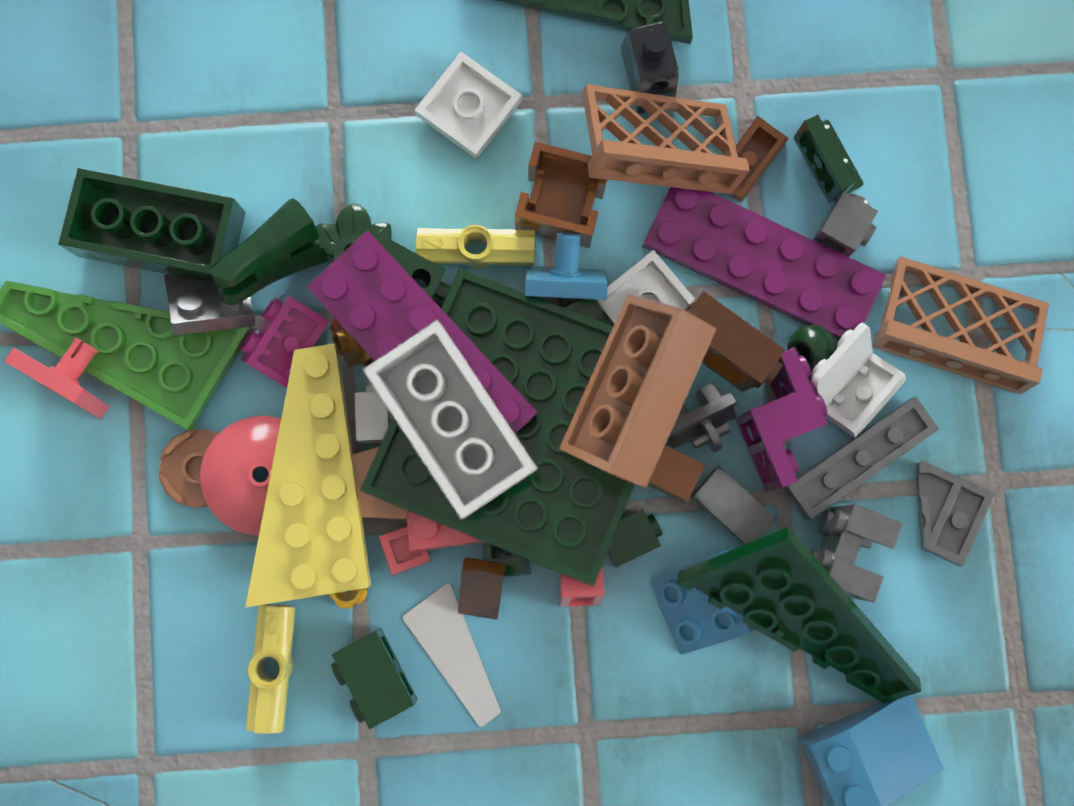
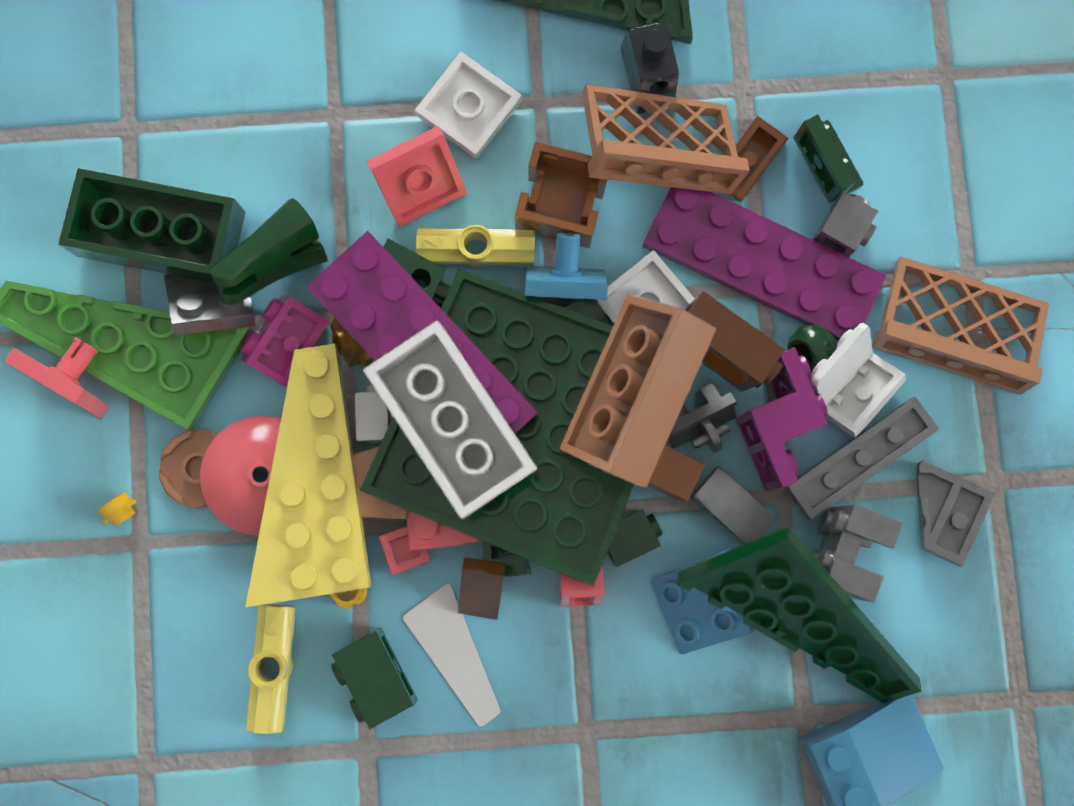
dark green plate [316,203,392,261] -> none
none -> yellow plate [97,491,137,527]
none -> coral tile [367,126,468,227]

